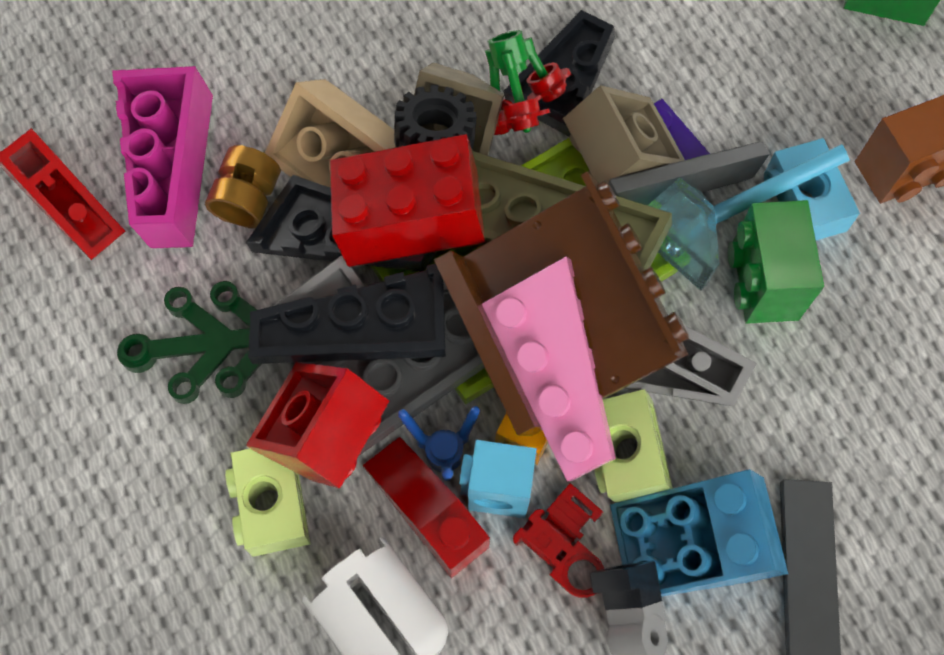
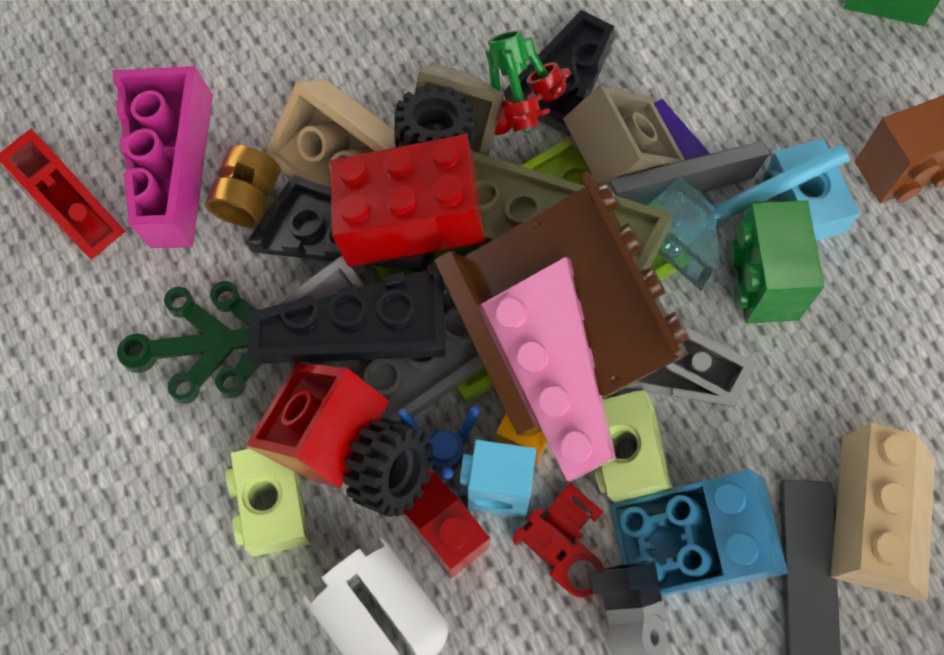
none -> black tyre [343,418,434,517]
none -> tan slope [831,422,935,601]

